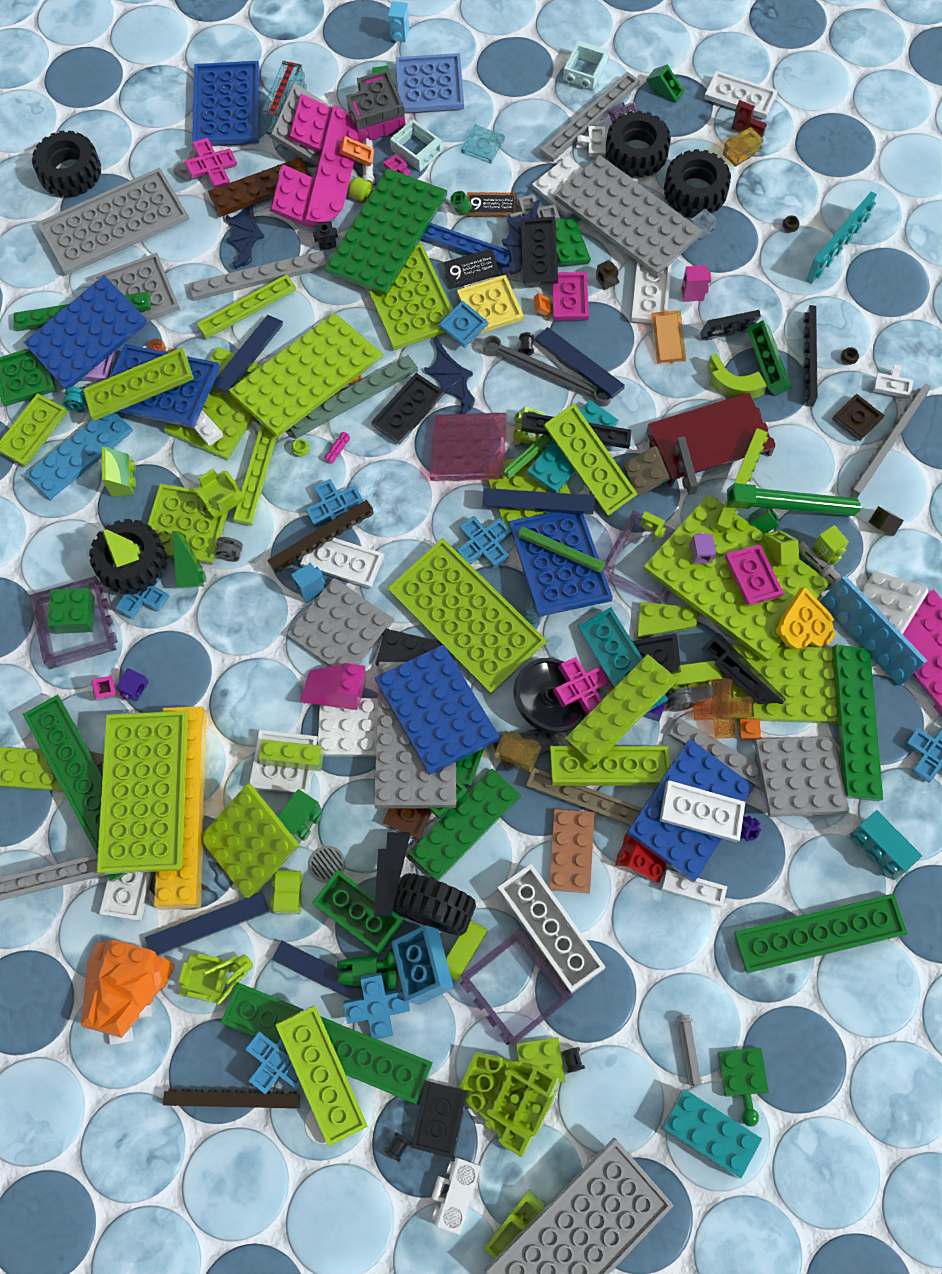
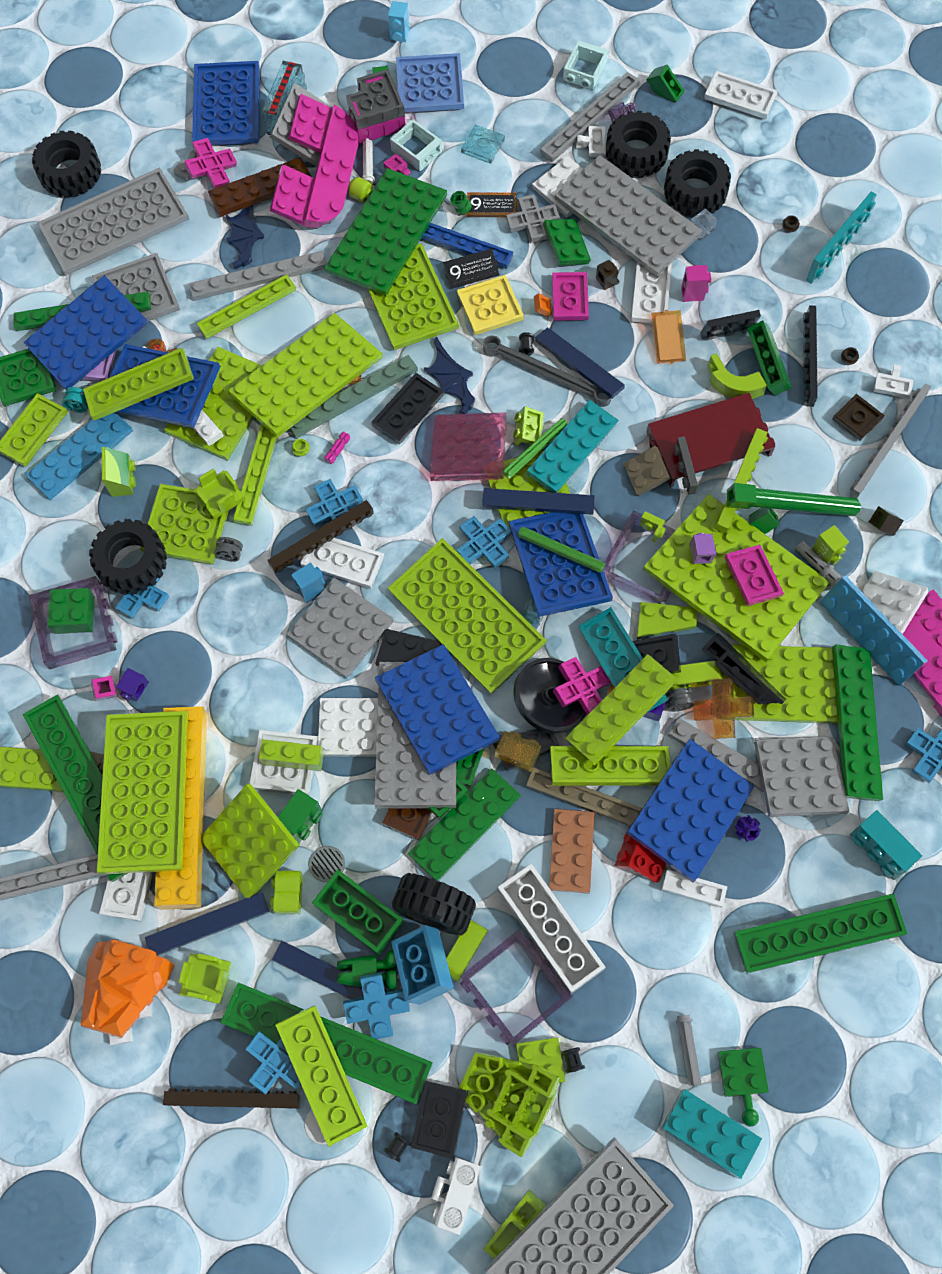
lime slope [101,529,141,567] -> none
green slope [172,531,206,588] -> none
lime plant [203,954,253,1005] -> none
dark blue tile [212,315,283,395] -> none
dark pink slope [300,663,366,710] -> none
black brick [313,221,338,251] -> none
orange plate [340,136,374,166] -> none
black wedge [374,832,410,917] -> none
dark azure plate [438,300,488,349] -> none
dark blue animal [501,200,540,275] -> none
black plate [521,216,558,286] -> none
black plate [521,412,631,449] -> none
lime plate [543,403,637,516] -> none
white plate [660,780,745,843] -> none
clear yellow brick [723,127,764,167] -> none
dark red plate [732,100,767,140] -> none
orange plate [739,719,761,740] -> none
lime slope [763,530,799,566] -> none
yellow plate [776,587,836,649] -> none

